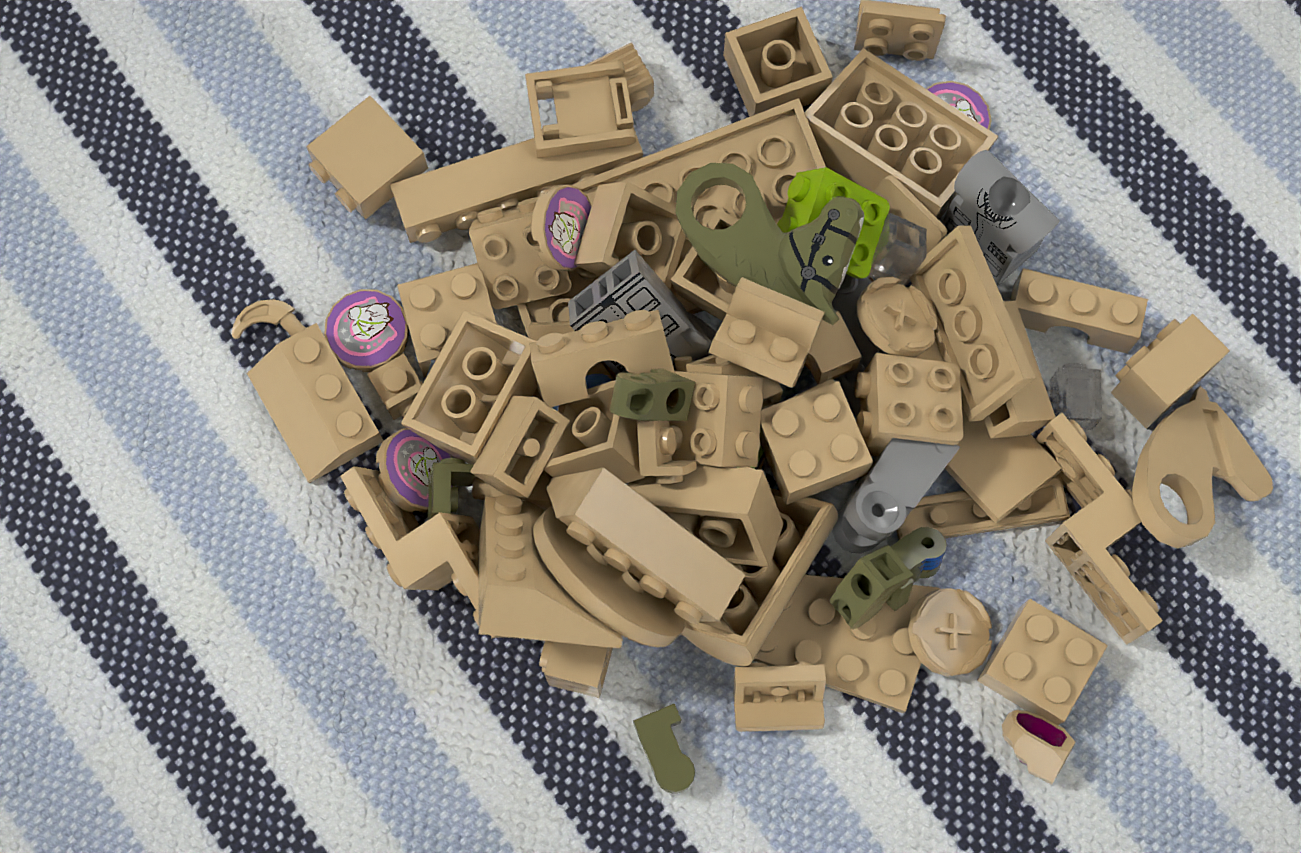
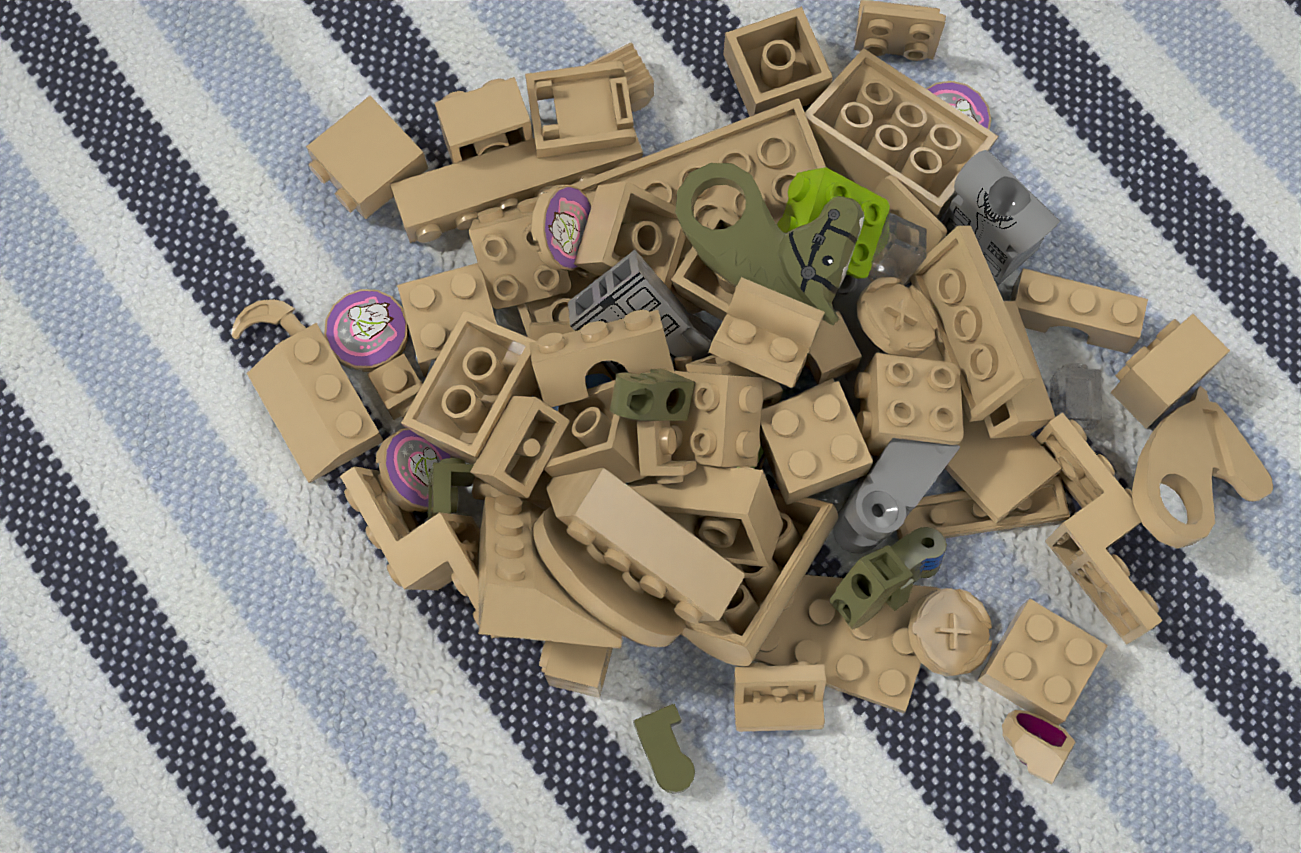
none -> tan brick [434,77,533,164]

